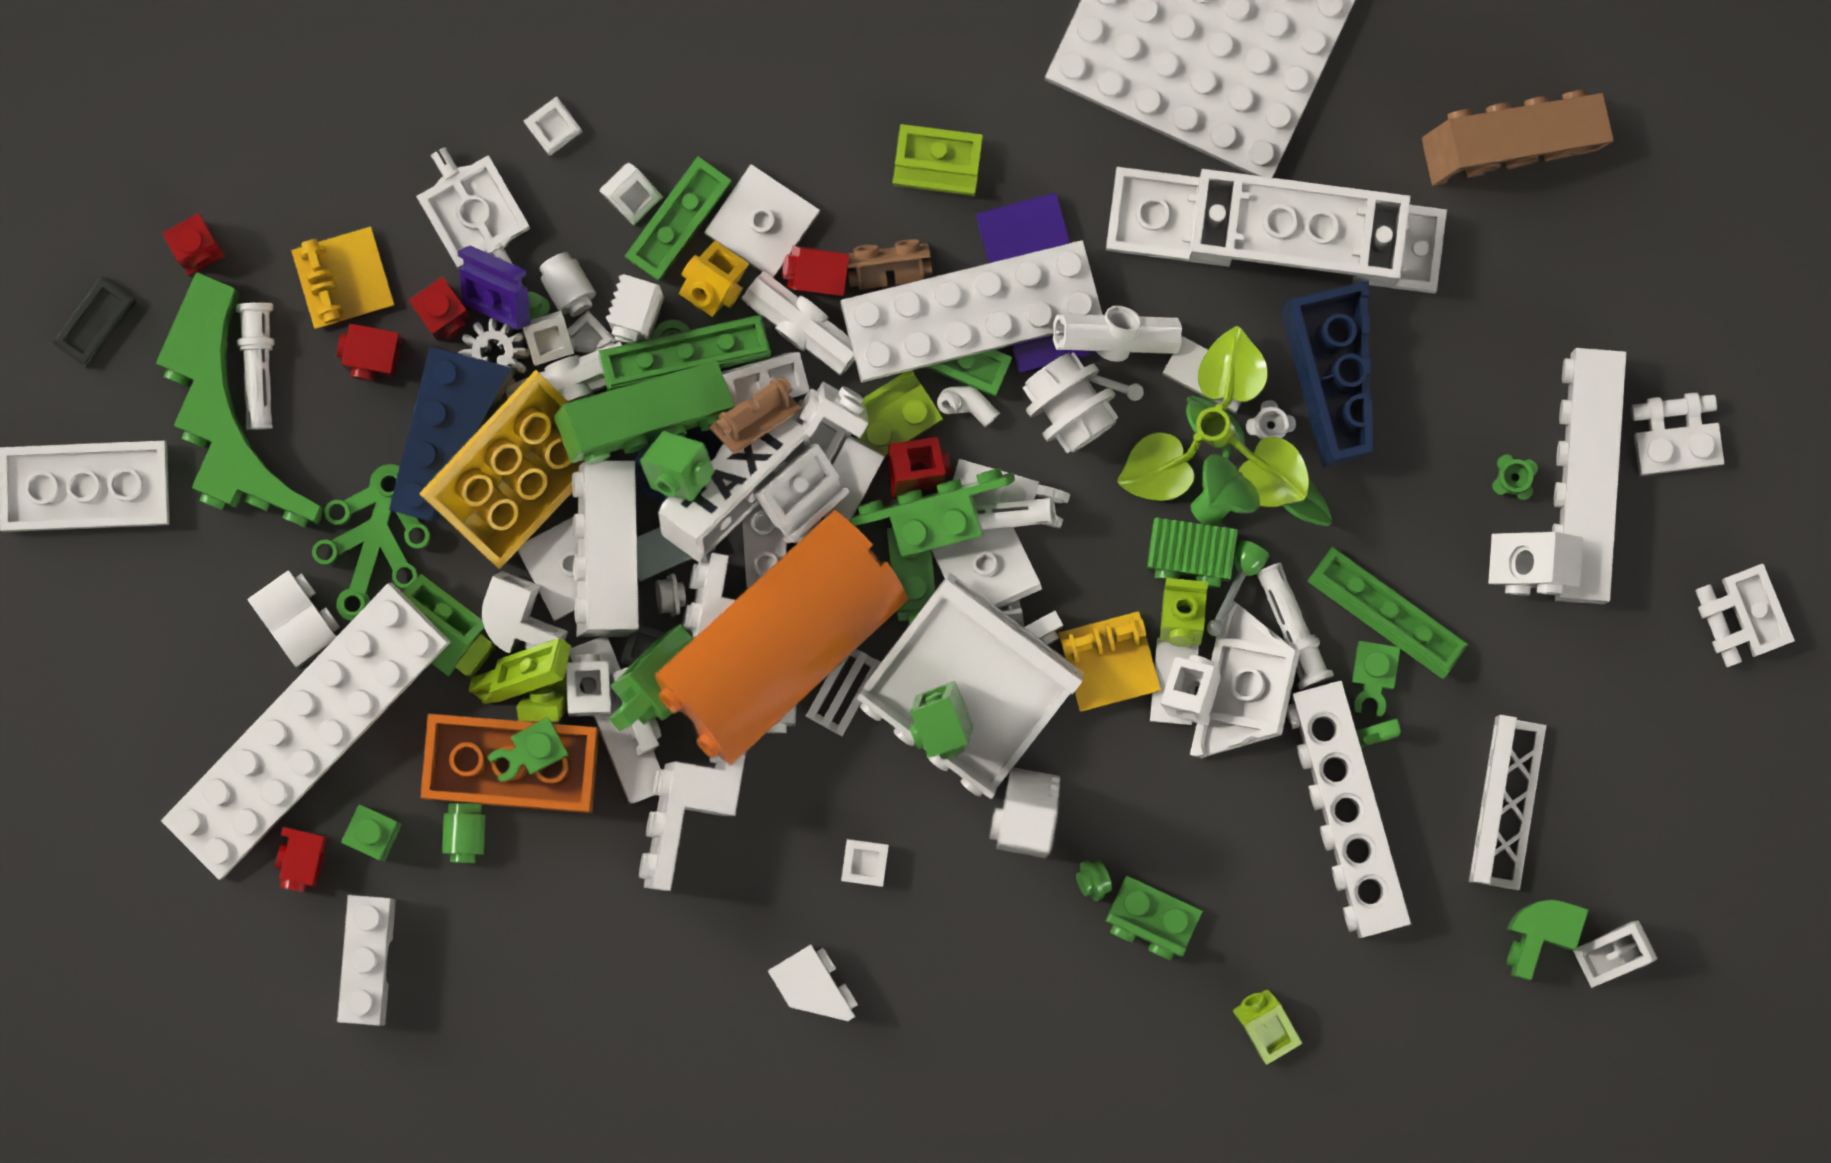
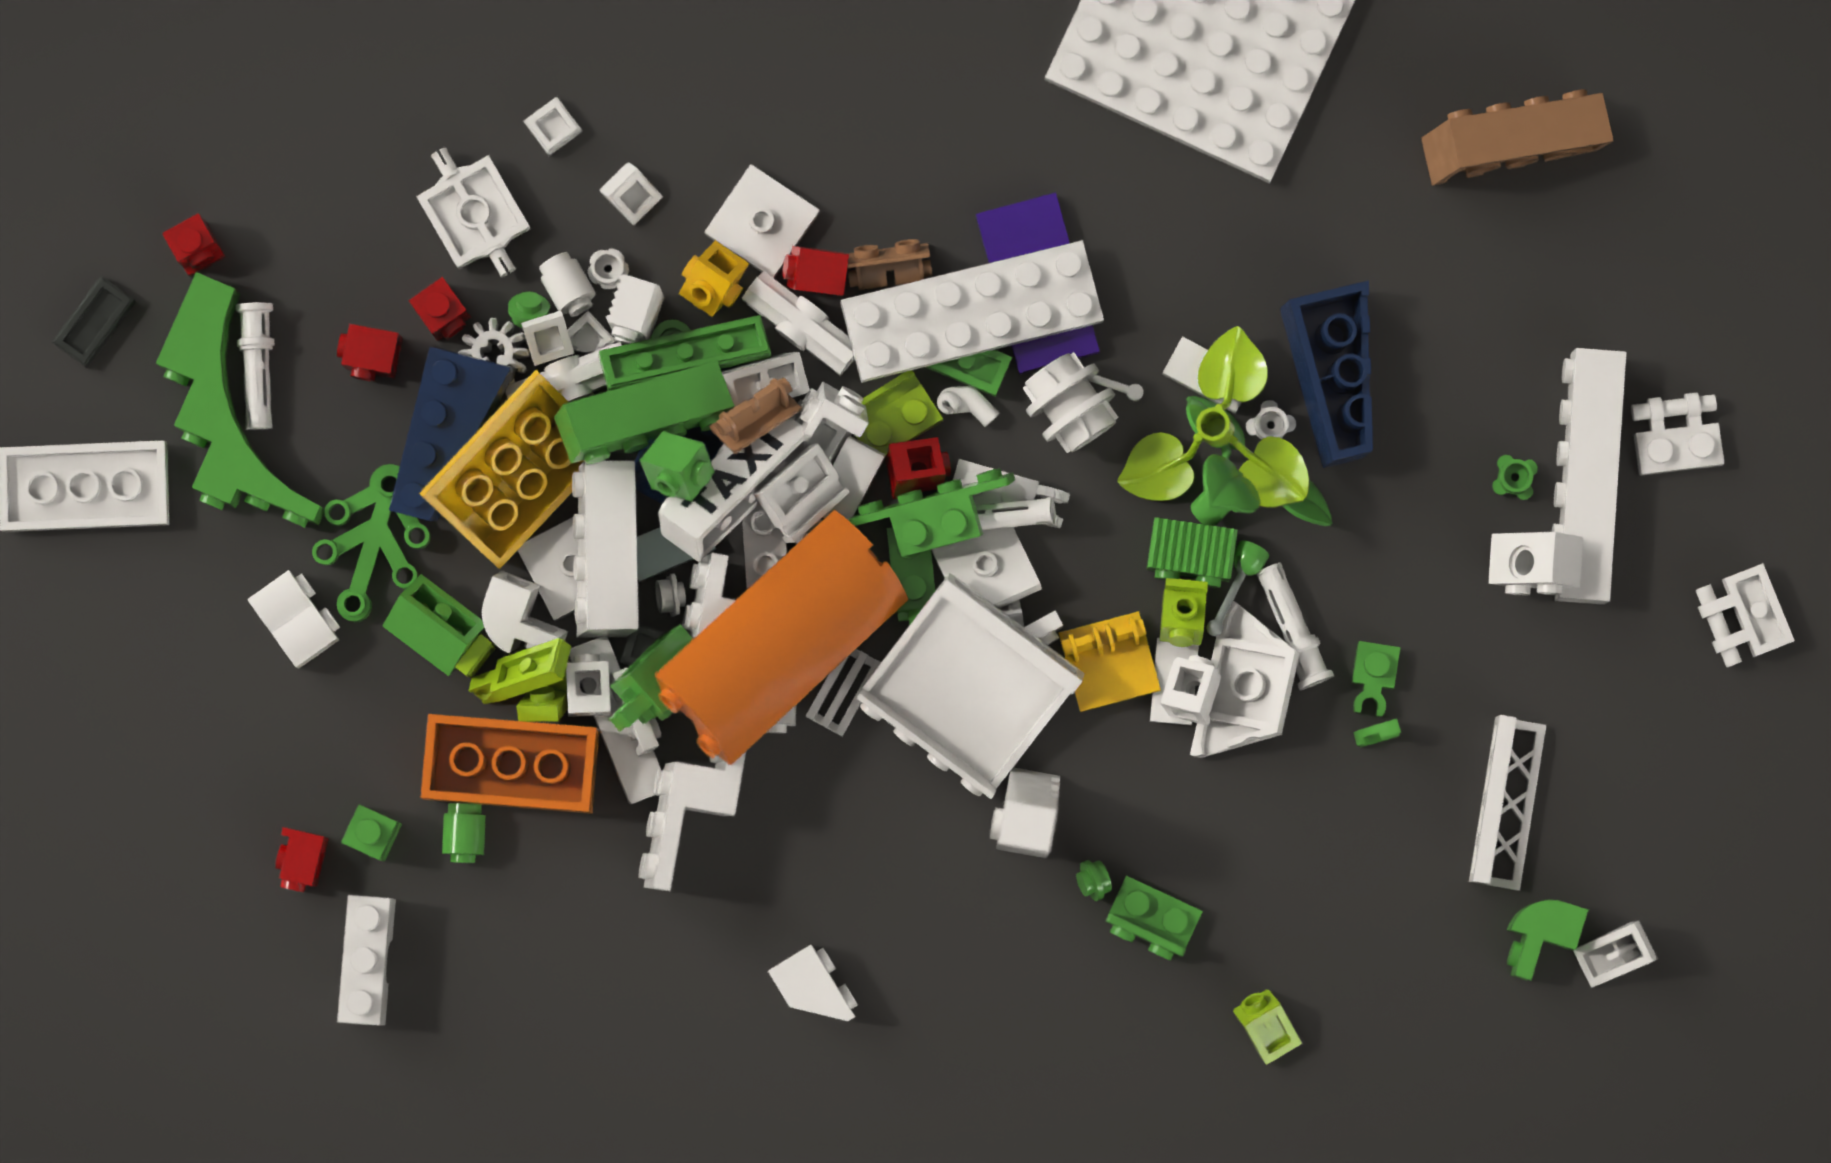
white plate [161,583,451,880] -> none
yellow hinge [291,226,395,329] -> none
dark purple plate [457,245,530,330] -> none
bright green plate [488,717,569,782] -> none
bright green plate [625,156,732,282] -> none
white plate [841,839,889,887] -> none
lime plate [893,124,983,196] -> none
bright green brick [910,681,974,760] -> none
white piece [1053,306,1182,362] -> none
white bracket [1106,167,1447,294] -> none
white brick [1287,680,1411,938] -> none
bright green tile [1307,546,1468,679] -> none
none -> white plate [588,249,629,289]

